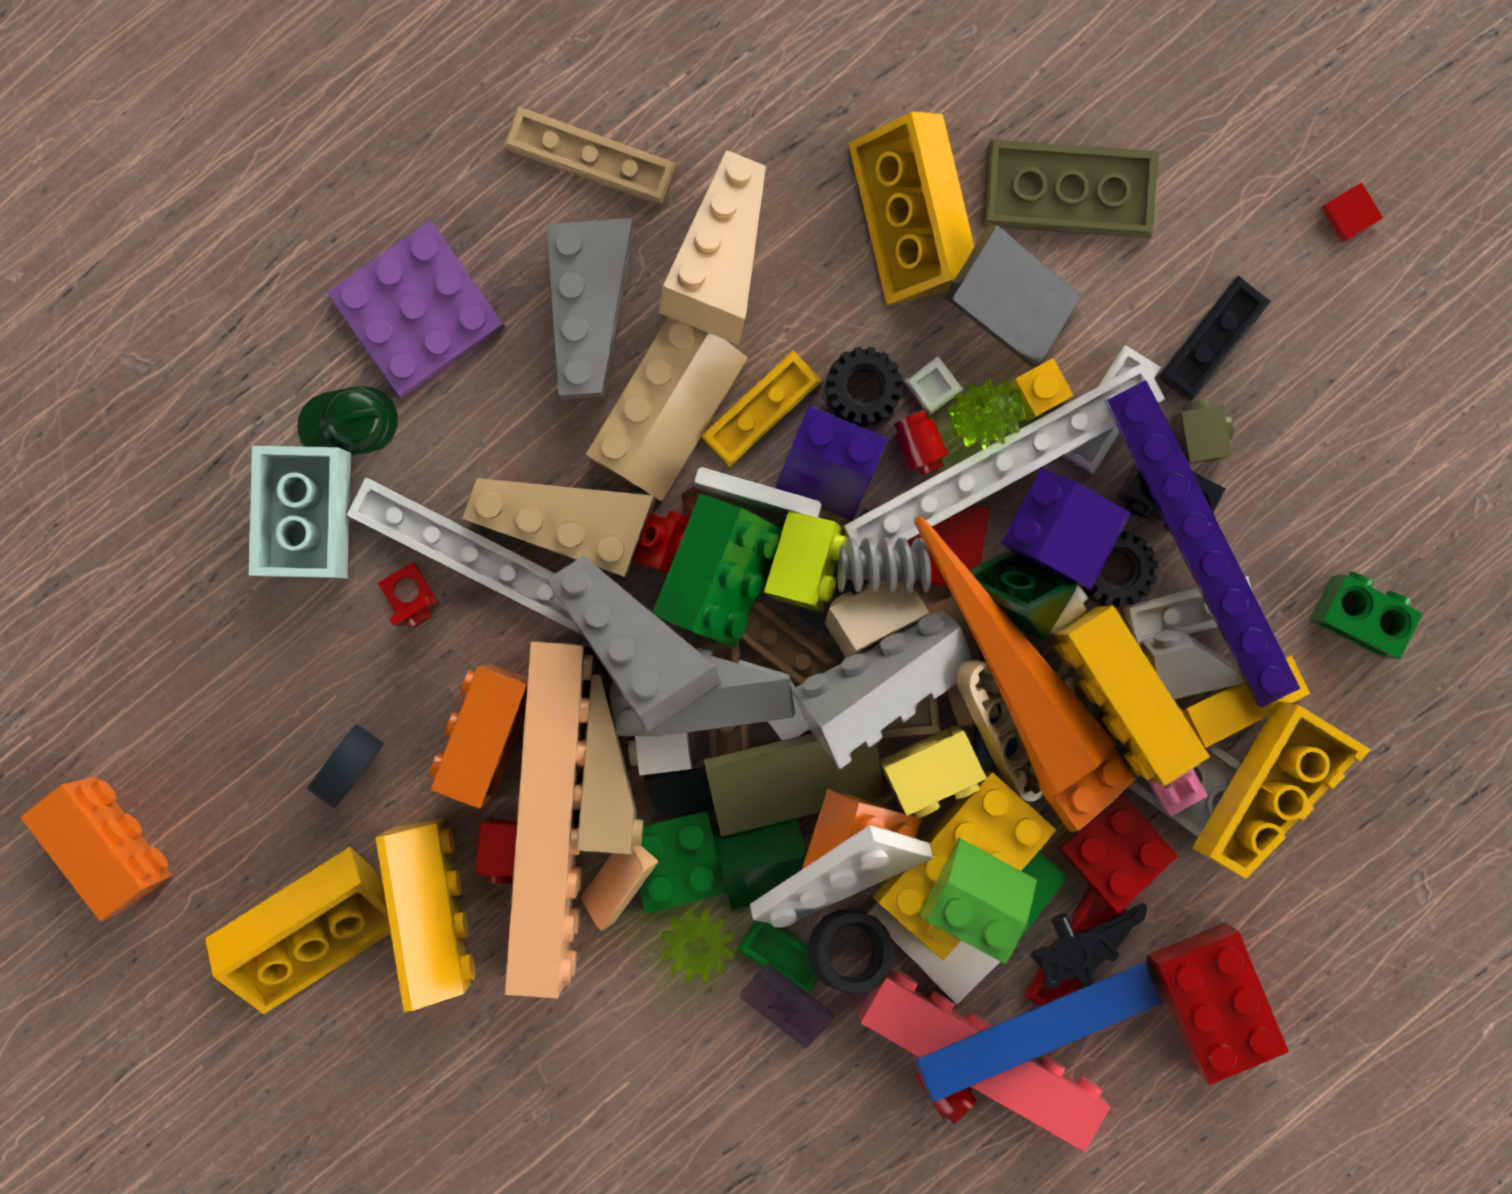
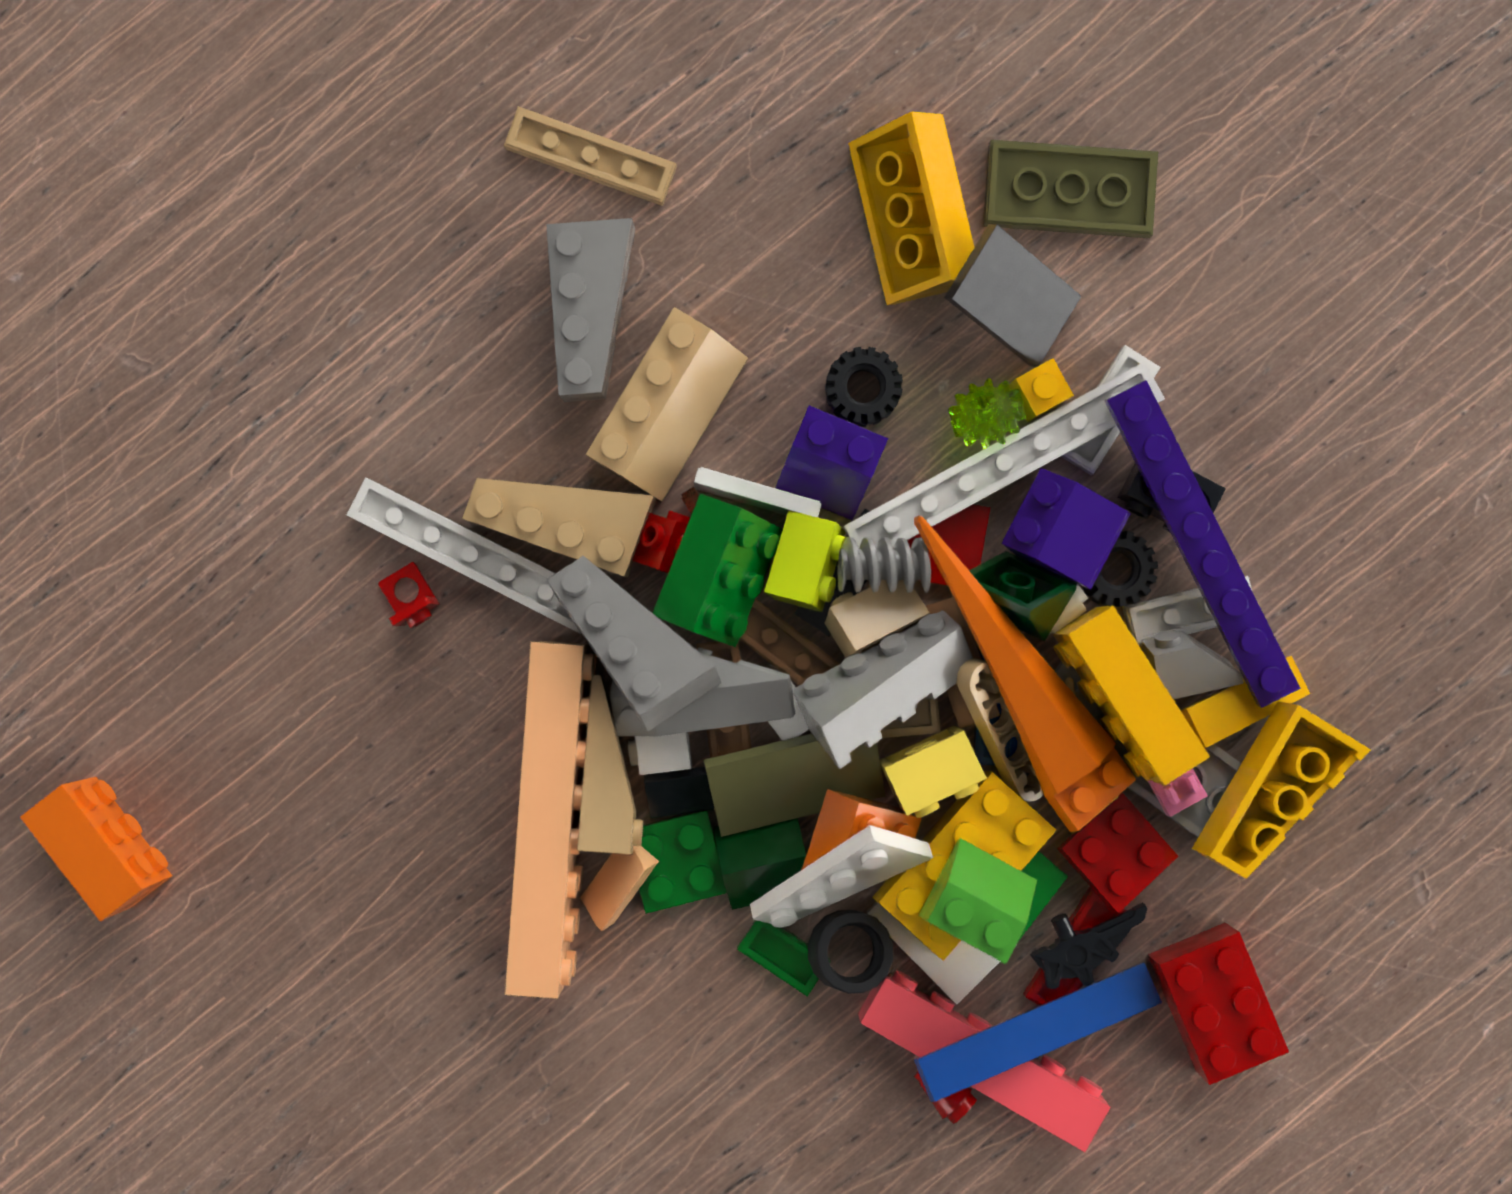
yellow slope [205,847,391,1014] -> none
light aqua brick [248,446,351,579] -> none
dark green piece [298,386,398,456] -> none
black wheel [307,724,383,808] -> none
medium lavender plate [327,220,505,398] -> none
yellow slope [375,819,475,1012] -> none
orange brick [429,664,528,809] -> none
red brick [476,818,518,884] -> none
tan wedge [659,150,766,345] -> none
clear neon green gear [661,906,735,983] -> none
yellow tile [701,350,822,468] -> none
clear purple plate [740,963,834,1048] -> none
red brick [894,410,949,476] -> none
white tile [903,357,963,417] -> none
black tile [1157,275,1271,402] -> none
olive brick [1171,400,1234,465] -> none
green brick [1309,571,1423,659] -> none
red tile [1321,182,1383,243] -> none

